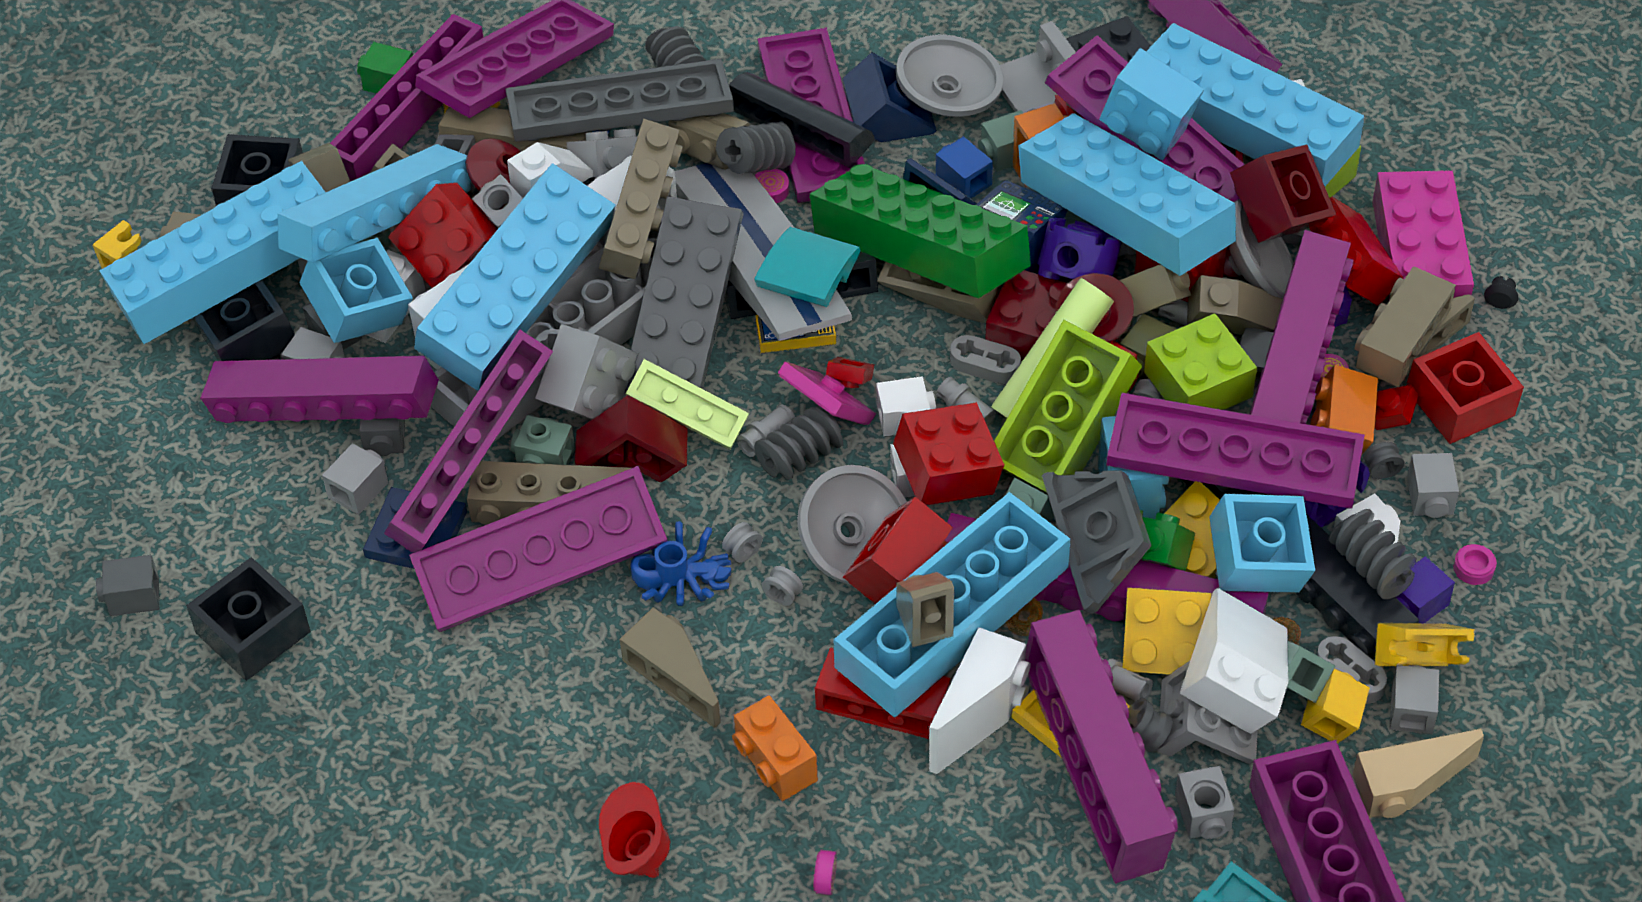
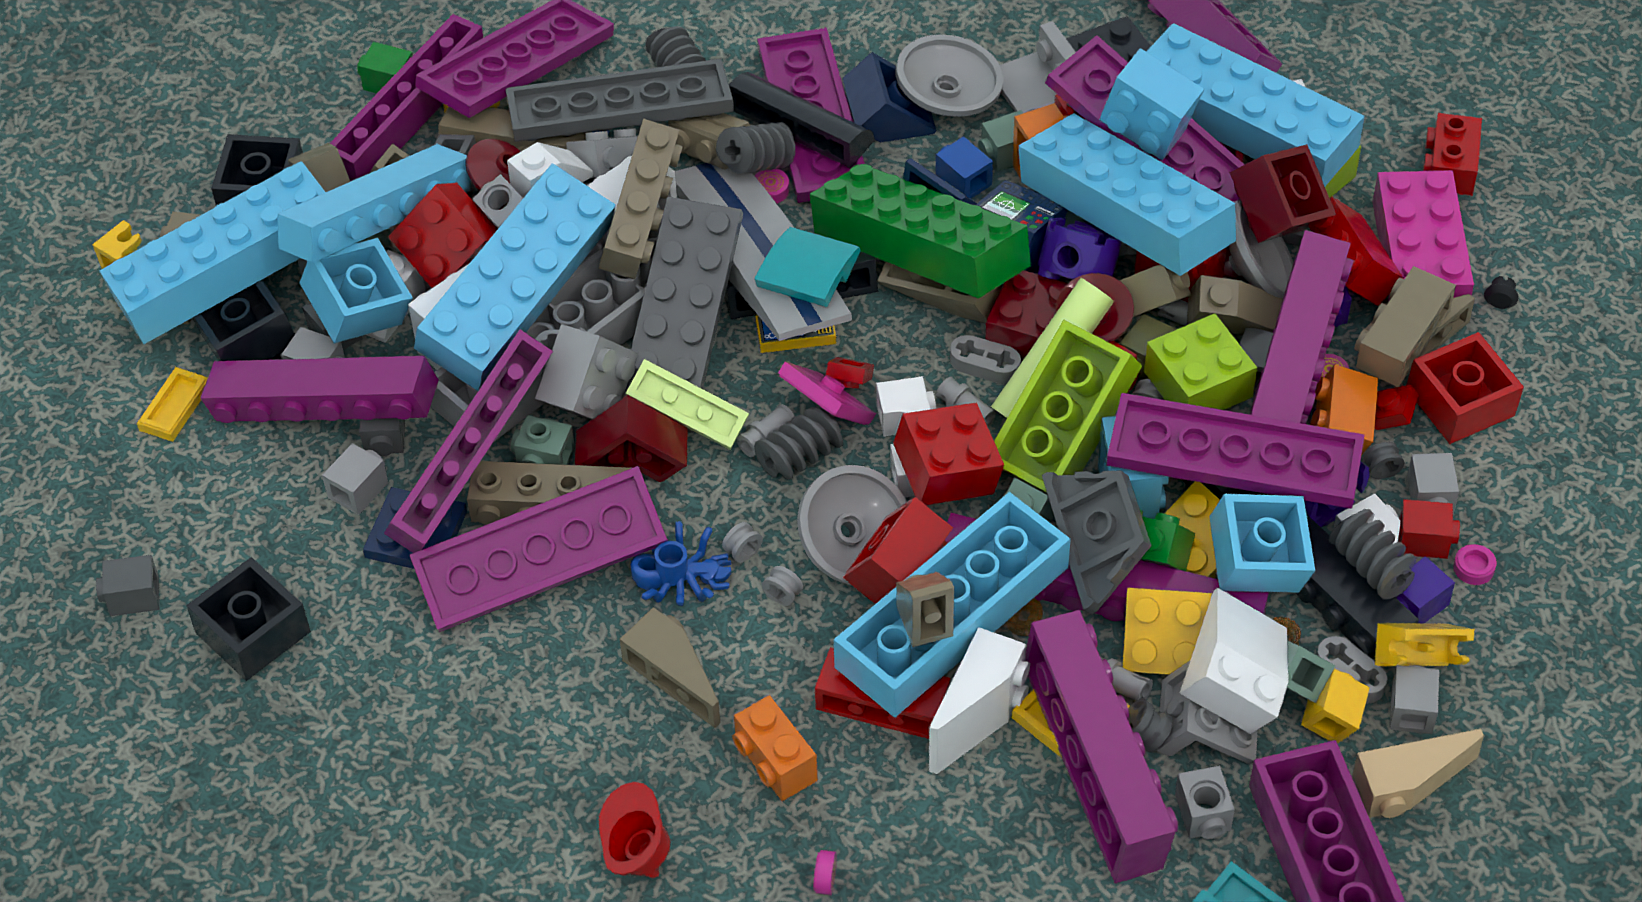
none -> yellow tile [137,367,208,442]
none -> red brick [1398,499,1460,559]
none -> red brick [1423,113,1482,196]

